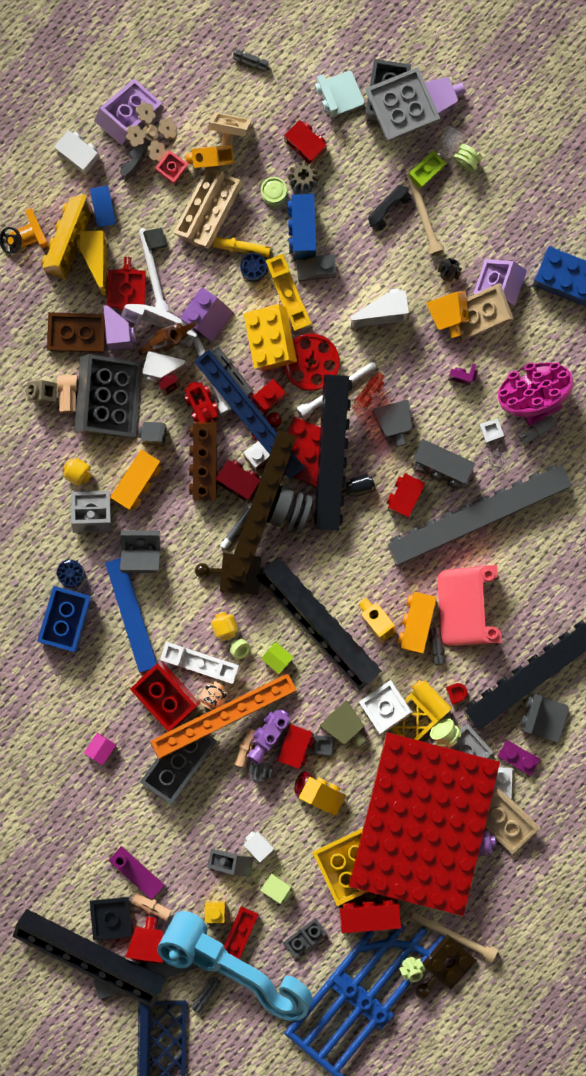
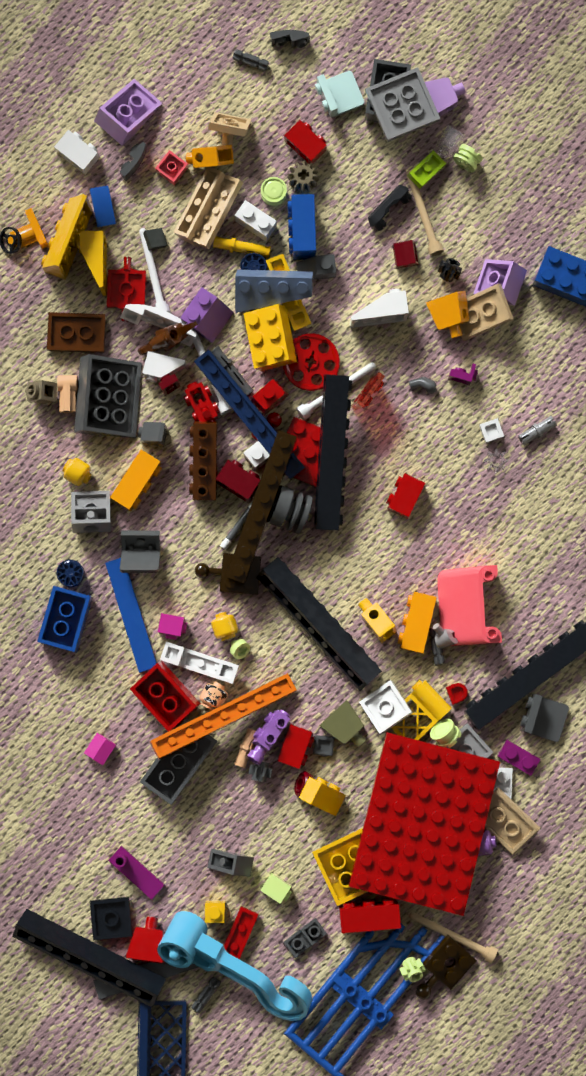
lavender slope [104,305,136,351] -> none
tan plant [126,102,177,162] -> none
light nougat pin [131,893,172,921] -> none
white brick [244,831,274,862] -> none
lime piece [261,642,294,674] -> none
black brick [346,474,375,497] -> none
dark grey torso [372,399,412,447] -> none
dark grey brick [387,464,572,566] -> none
dark grey brick [411,439,475,489] -> none
dark pink bracket [498,362,574,426] -> none
none -> dark pink brick [158,613,188,640]
none -> white brick [235,200,277,241]
none -> sand blue wedge [235,270,313,313]
none -> dark grey slope [270,30,310,48]
none -> dark red piece [393,240,419,269]
none -> dark grey arm [408,377,437,394]
none -> light grey piece [433,623,458,649]

